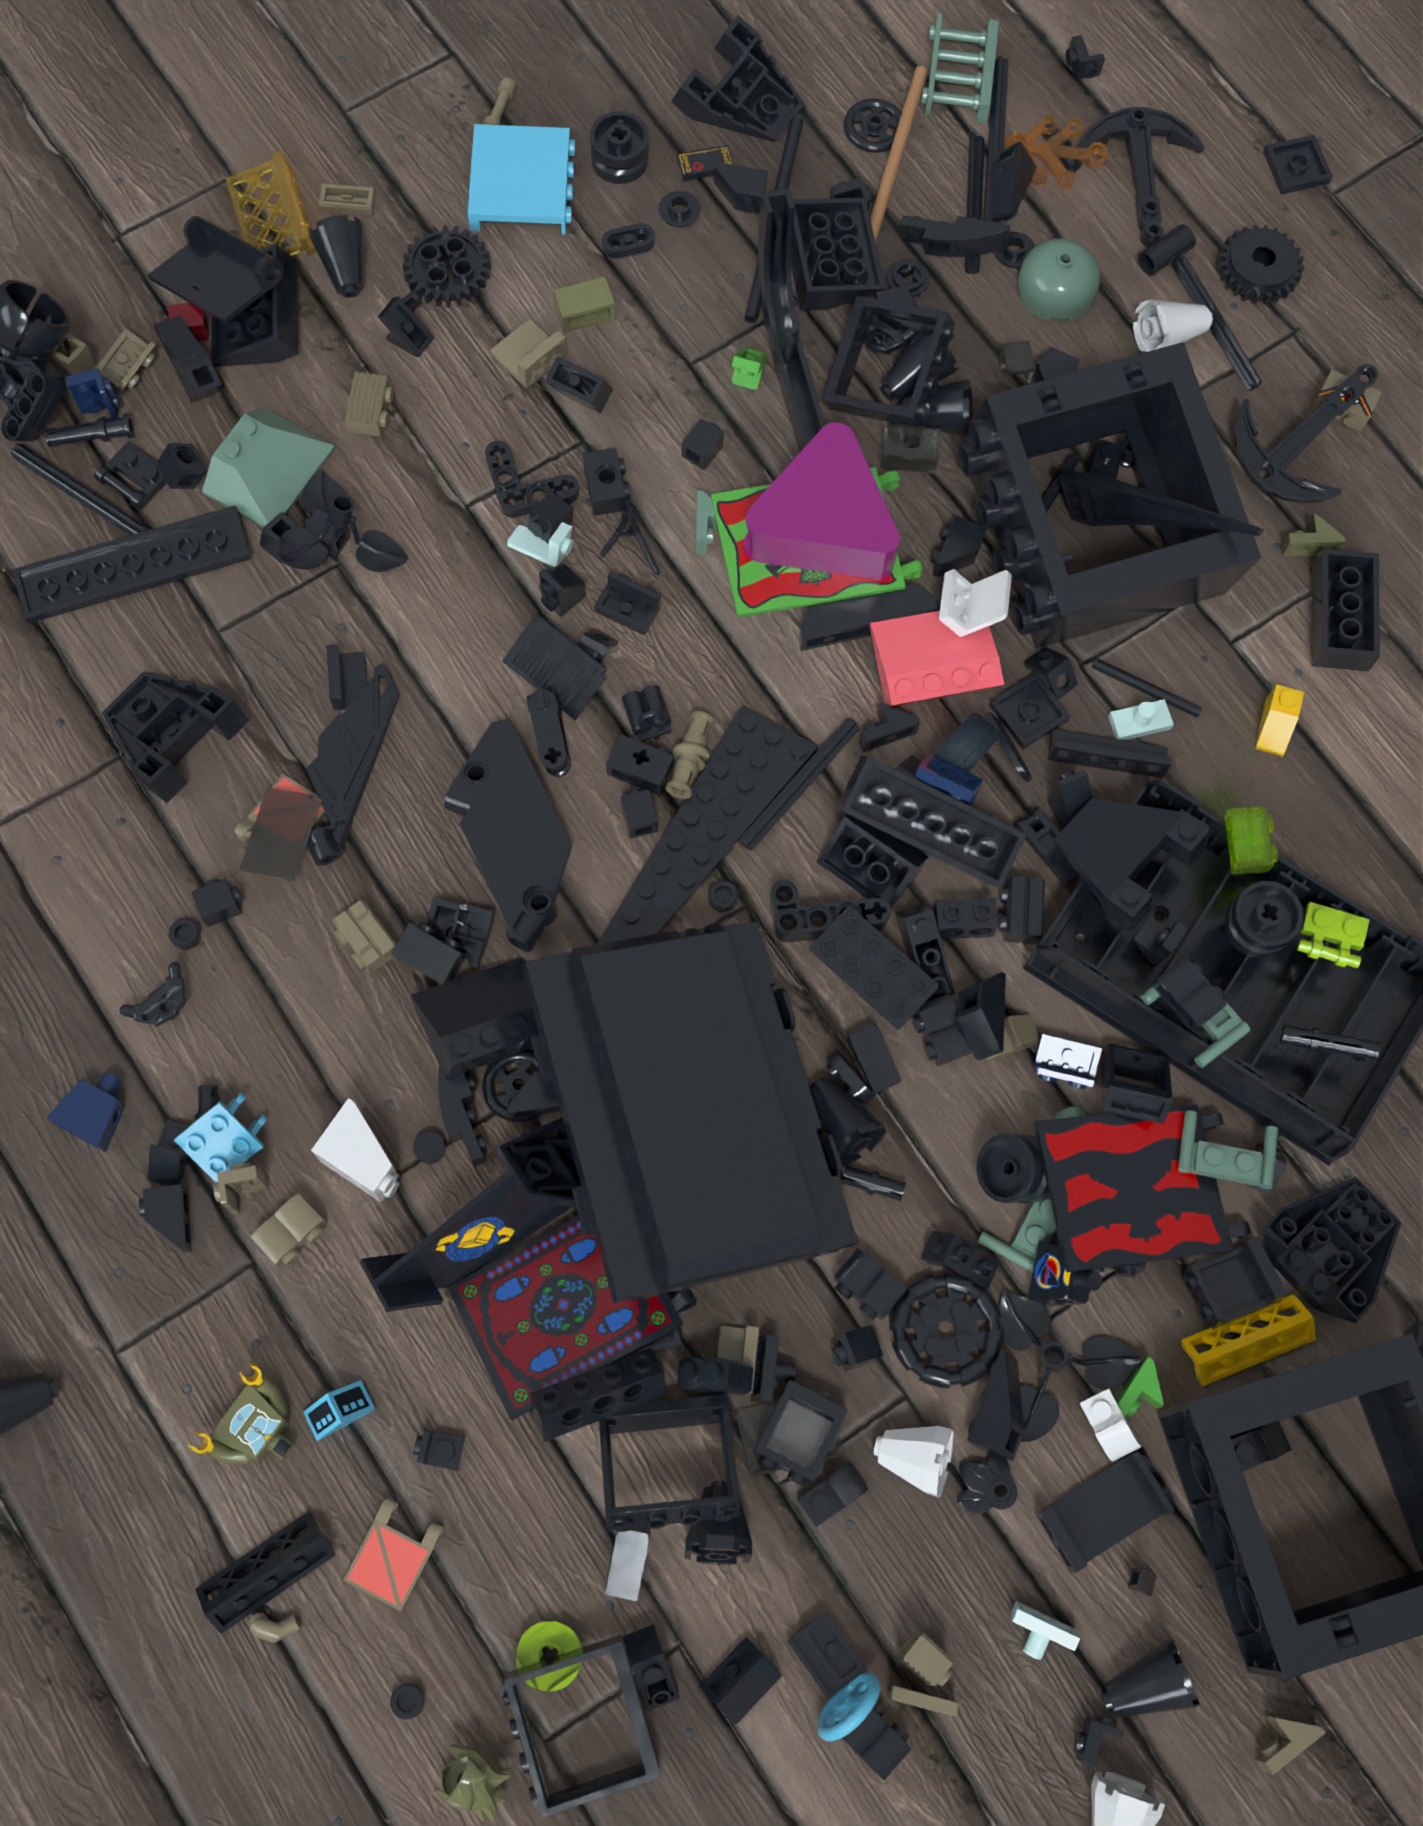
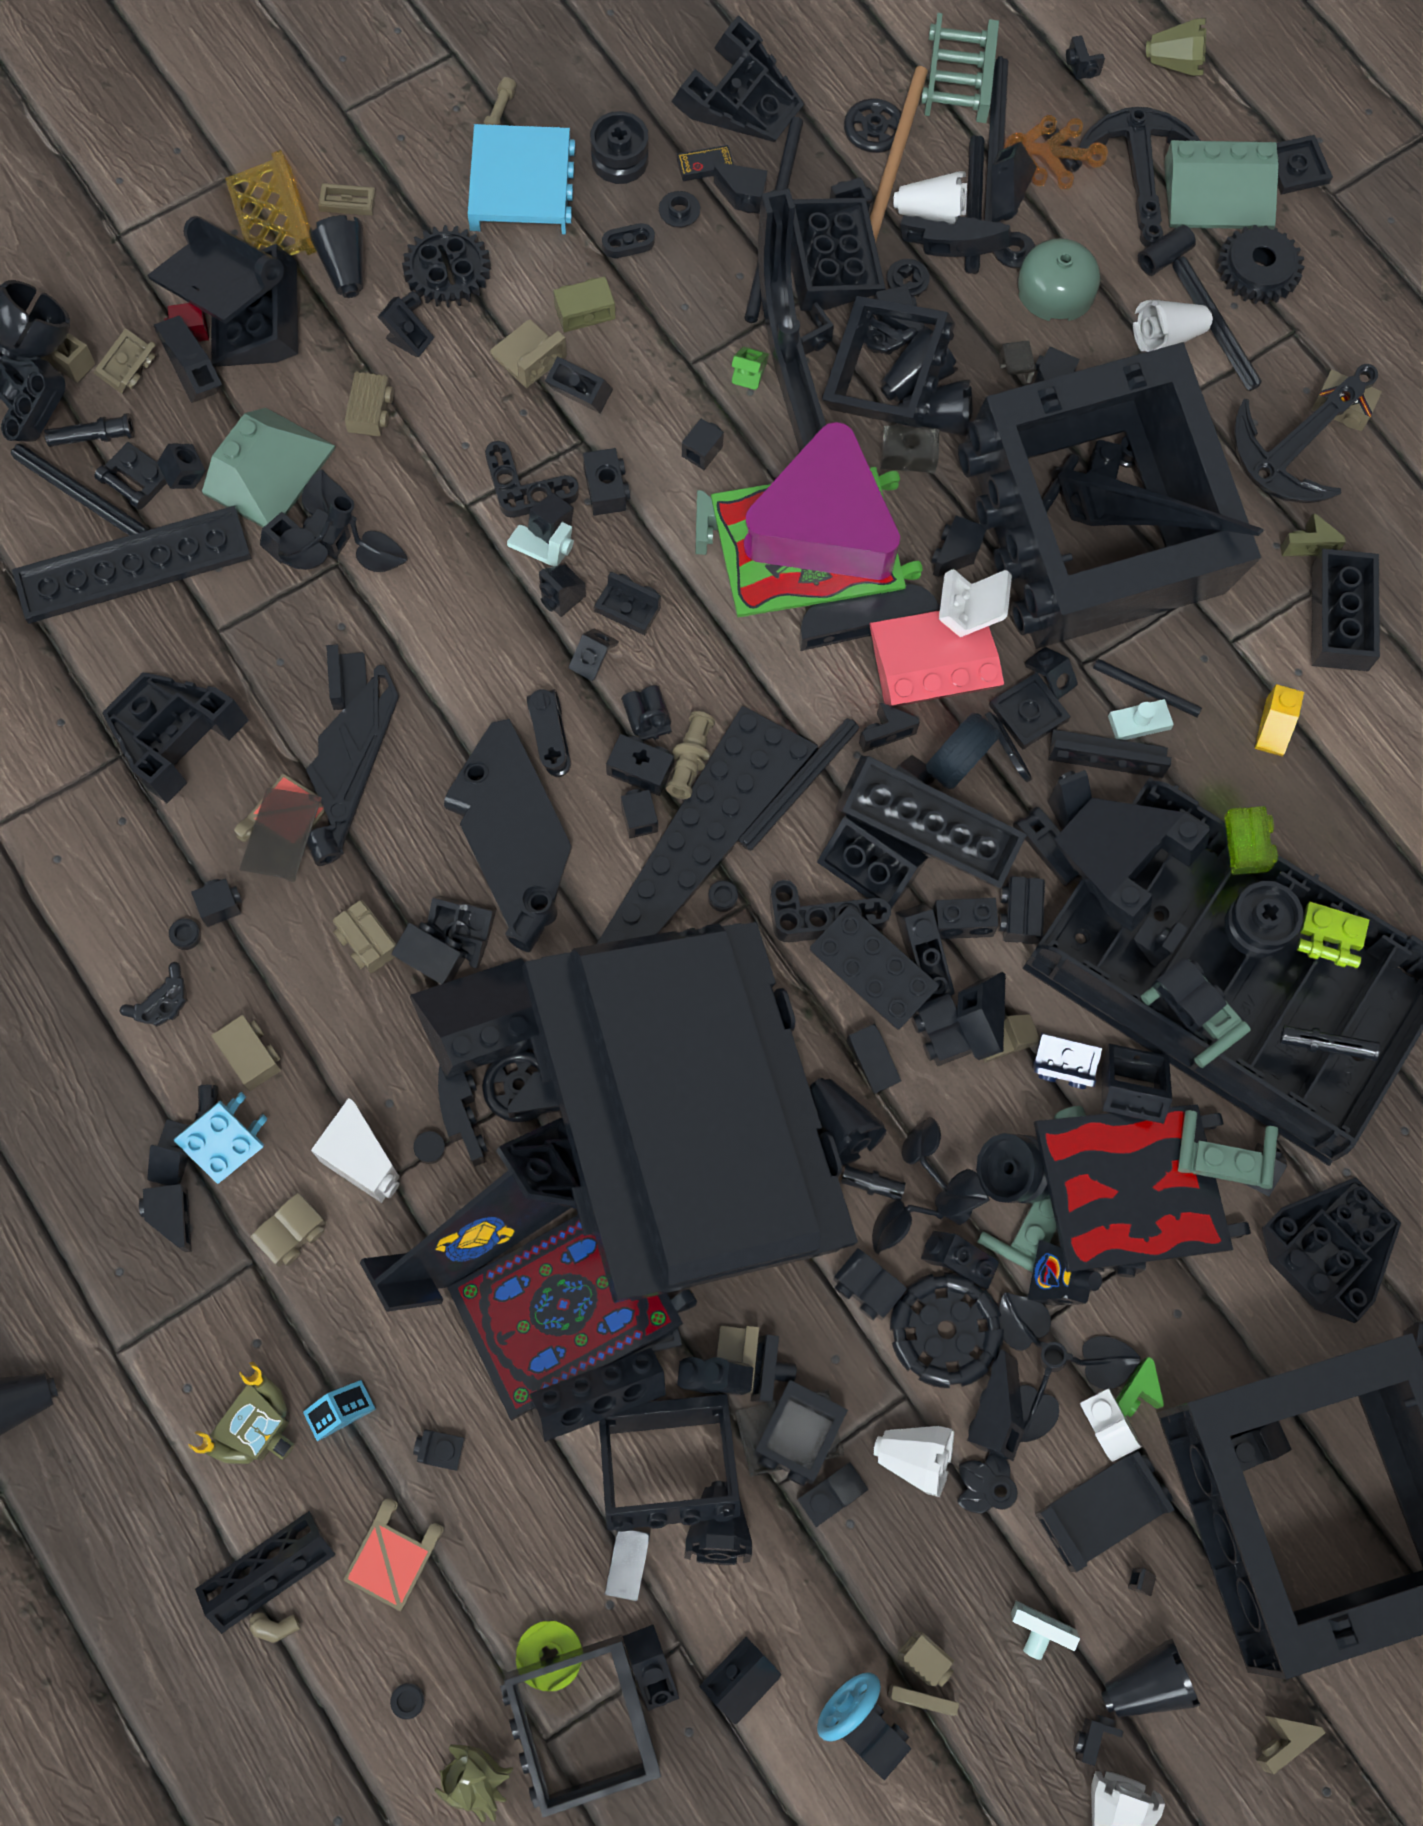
dark blue torso [47,1072,125,1152] -> none
dark blue bracket [65,368,120,418] -> none
dark tan bracket [213,1163,268,1214] -> none
black window [502,616,607,720] -> none
black plant [599,505,660,575] -> none
black plate [787,1611,866,1699] -> none
black plate [826,1049,876,1104] -> none
black slope [831,1325,884,1372] -> none
dark blue bracket [915,755,983,806] -> none
yellow fence [1181,1294,1316,1387] -> none
black panel [1184,1236,1288,1329] -> none
none -> dark tan brick [211,1015,281,1091]
none -> black bracket [801,302,834,355]
none -> black plant [872,1117,990,1255]
none -> white cone [894,171,967,225]
none -> olive cone [1146,18,1206,76]
none -> sand green slope [1164,140,1279,229]

